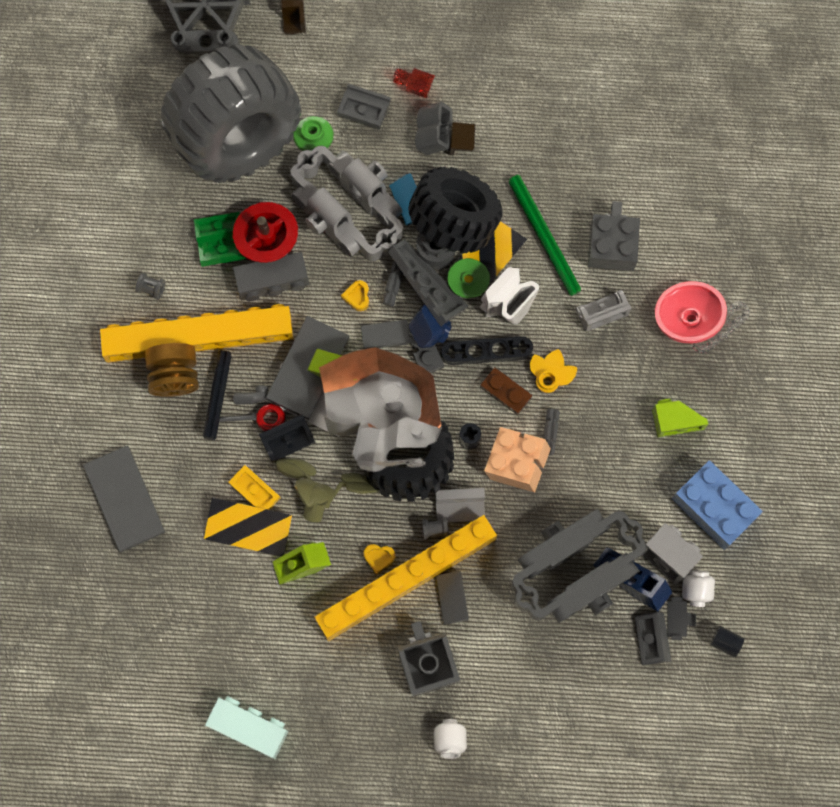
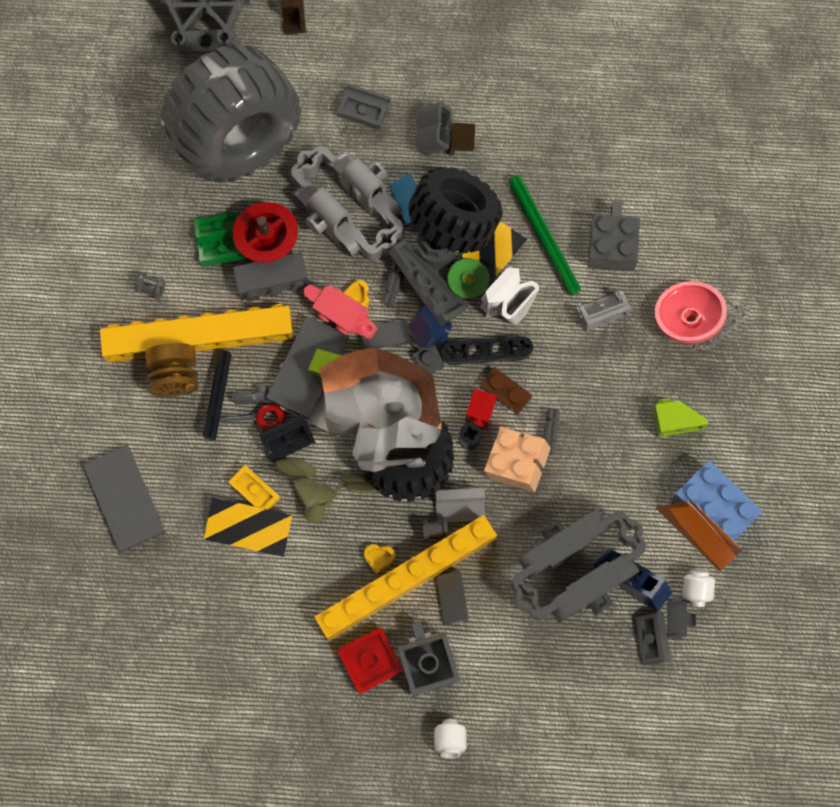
light aqua brick [205,696,289,759] -> none
lime slope [272,542,331,585] -> none
bright green piece [293,116,334,151] -> none
clear red plate [393,68,435,99] -> none
yellow plate [530,349,577,393] -> none
light grey brick [642,523,703,585] -> none
black piece [710,626,745,658] -> none
none -> coral hinge [304,285,378,339]
none -> red plate [337,627,404,695]
none -> red brick [465,388,497,429]
none -> orange sticker [656,500,742,571]

